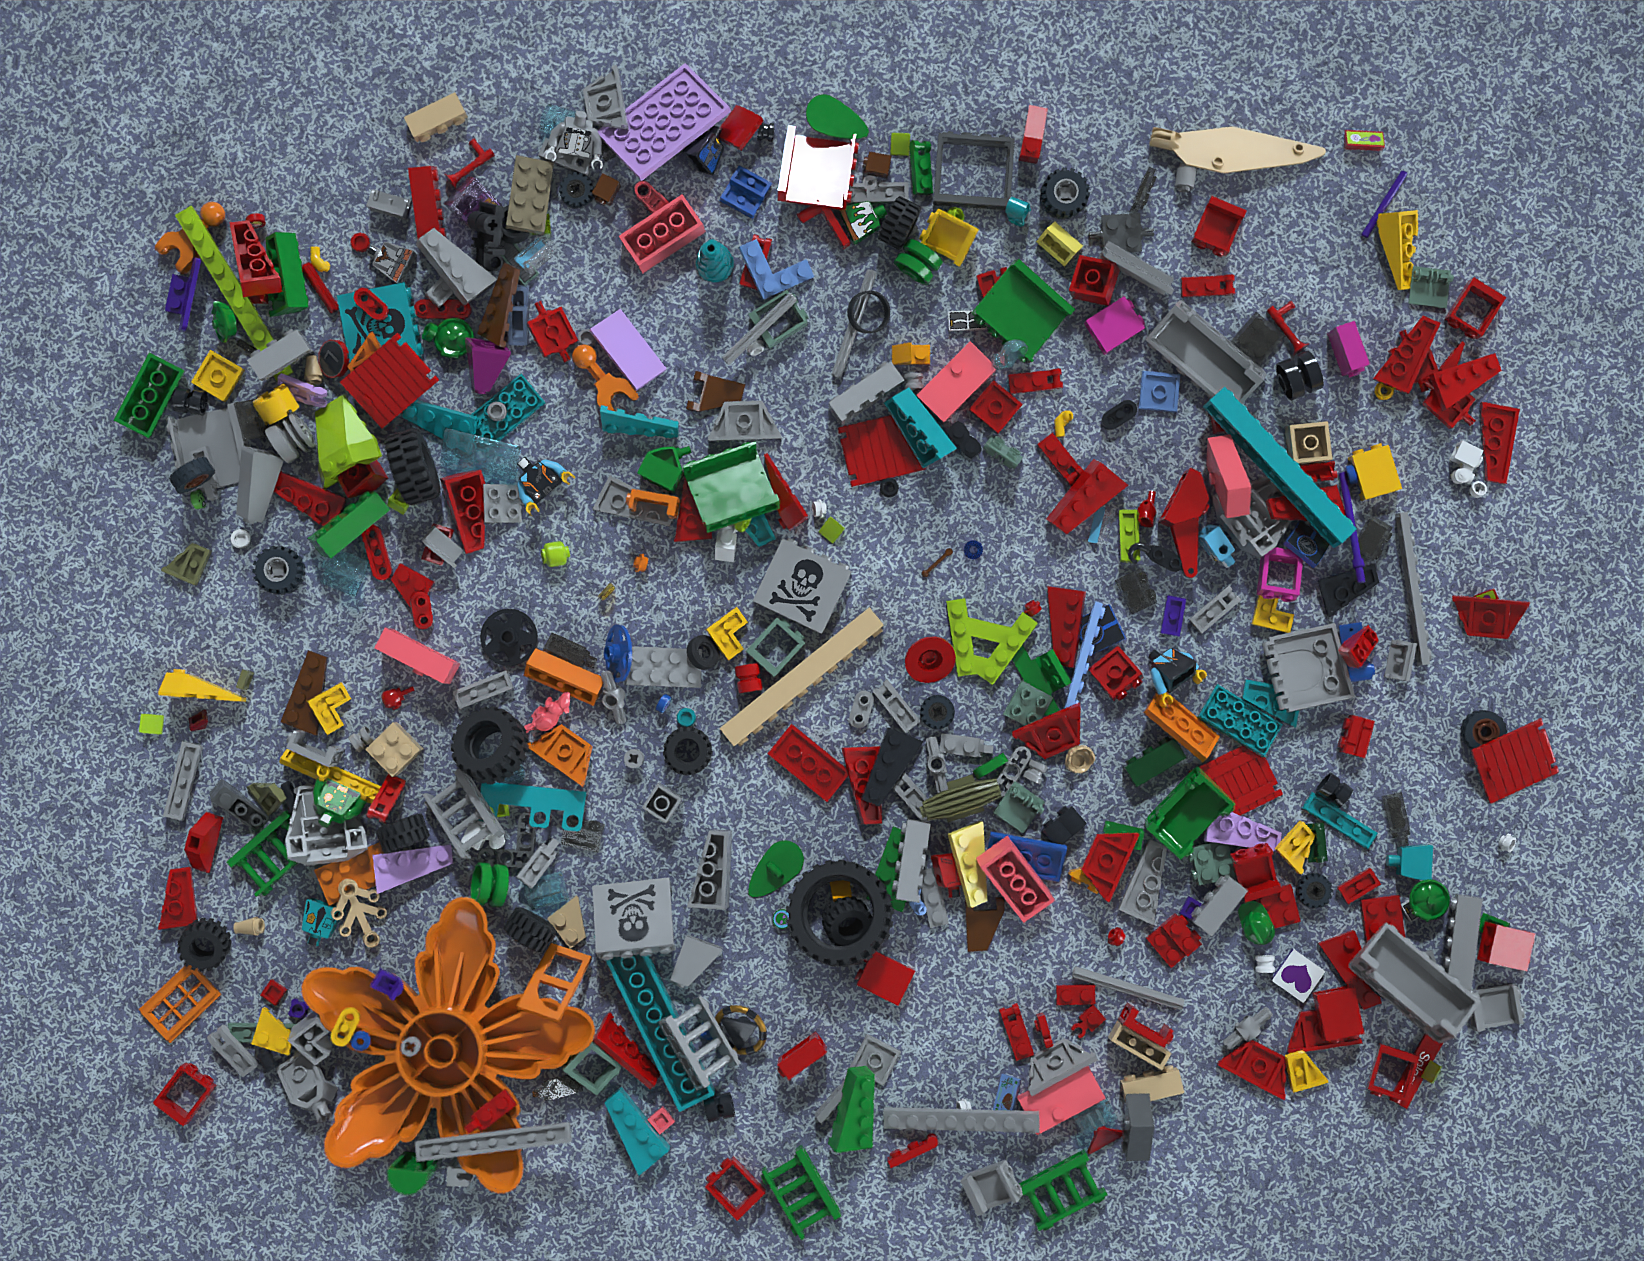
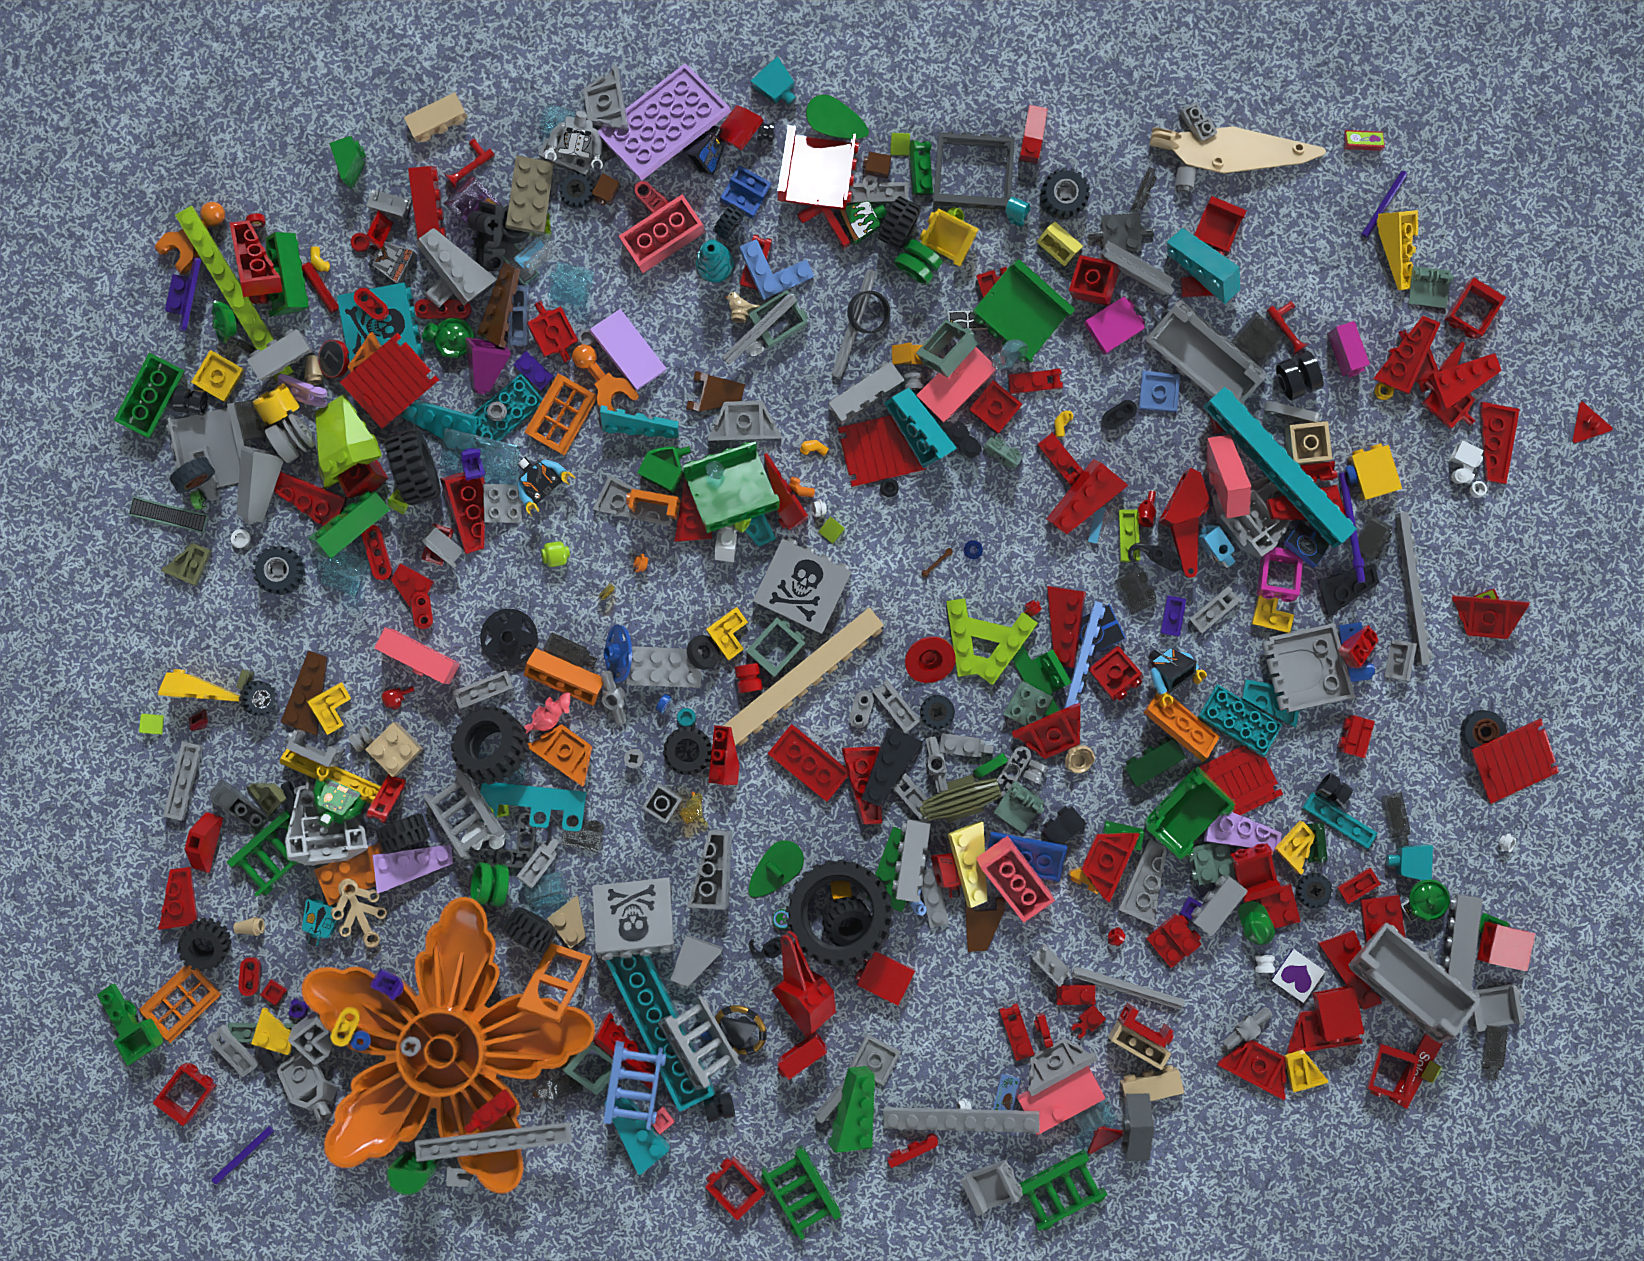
none -> green plate [97,984,163,1066]
none -> tile [129,496,209,533]
none -> dark purple bar [211,1126,274,1185]
none -> red plate [238,957,261,996]
none -> black wheel [239,681,278,716]
none -> dark grey hinge [299,774,315,807]
none -> green slope [329,136,367,188]
none -> red slope [365,211,393,249]
none -> dark purple bracket [460,448,485,481]
none -> dark purple plate [513,351,555,391]
none -> orange piece [524,373,597,455]
none -> clear light blue bracket [548,262,594,308]
none -> medium blue fence [603,1041,666,1130]
none -> clear yellow animal [679,792,708,826]
none -> clear light blue plate [706,461,724,479]
none -> red slope [708,725,739,785]
none -> black wheel [713,204,745,241]
none -> tan animal [725,292,760,323]
none -> red slope [749,931,836,1037]
none -> teal torso [751,56,796,106]
none -> orange arm [788,477,815,497]
none -> light orange arm [800,440,829,456]
none -> sand green window [916,320,978,377]
none -> light grey hinge [1031,943,1071,987]
none -> teal wedge [1166,227,1241,304]
none -> light grey slope [1179,102,1218,142]
none -> light grey beam [1264,401,1320,423]
none -> clear smoke hinge [1482,1025,1508,1081]
none -> red piece [1572,402,1613,443]

